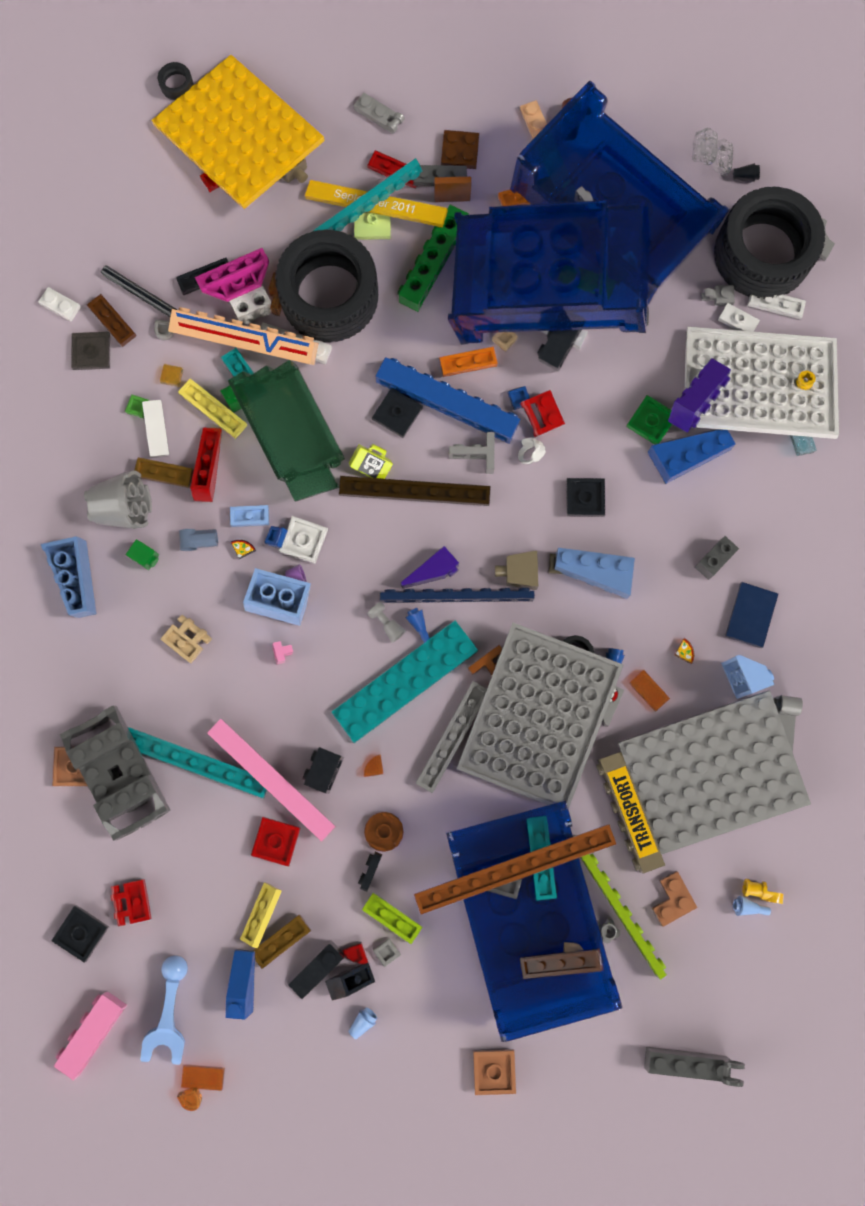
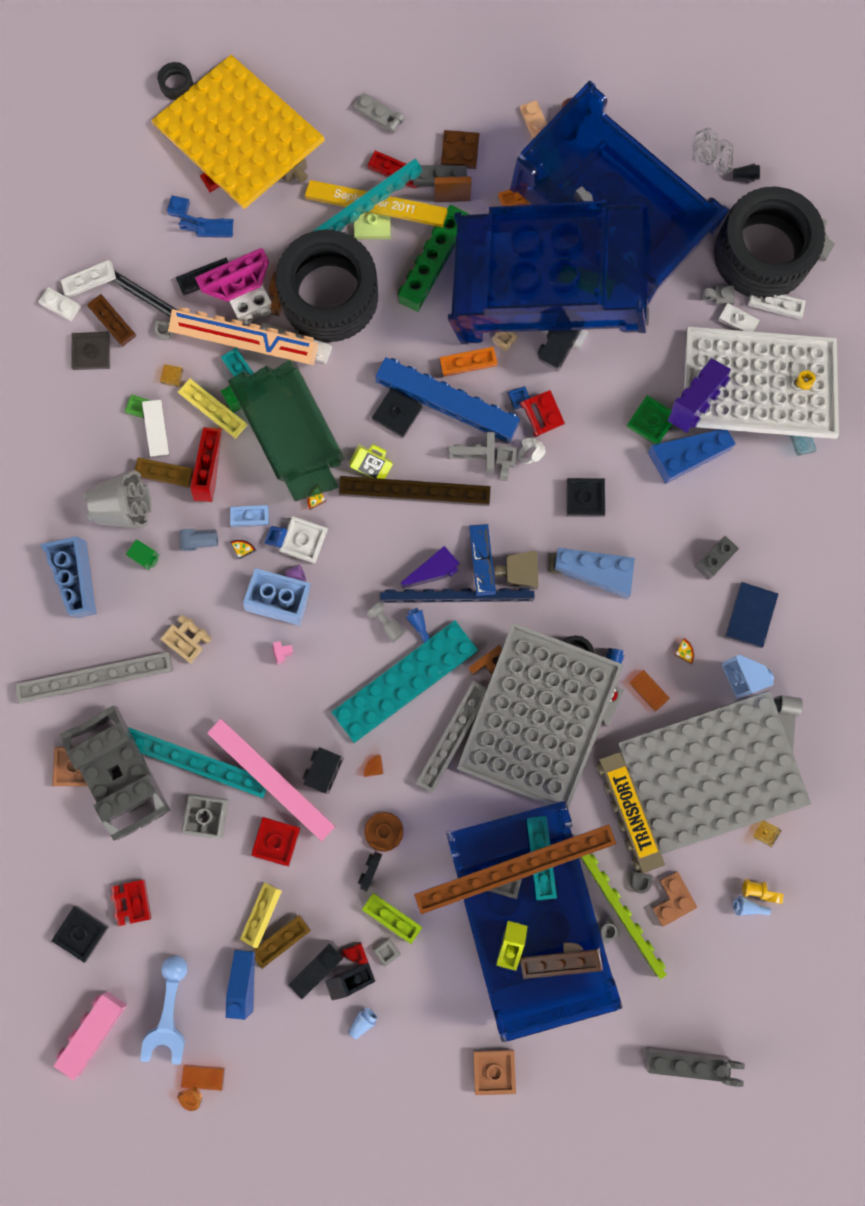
none -> light grey plate [15,652,173,704]
none -> white tile [61,260,116,298]
none -> blue plate [167,195,190,217]
none -> blue arm [178,214,234,238]
none -> light grey brick [181,794,229,839]
none -> tile [307,484,326,510]
none -> blue tile [469,524,496,596]
none -> light grey plate [496,445,517,481]
none -> neon yellow slope [496,921,528,971]
none -> flat silver tile [631,871,653,894]
none -> clear yellow plate [753,820,781,848]

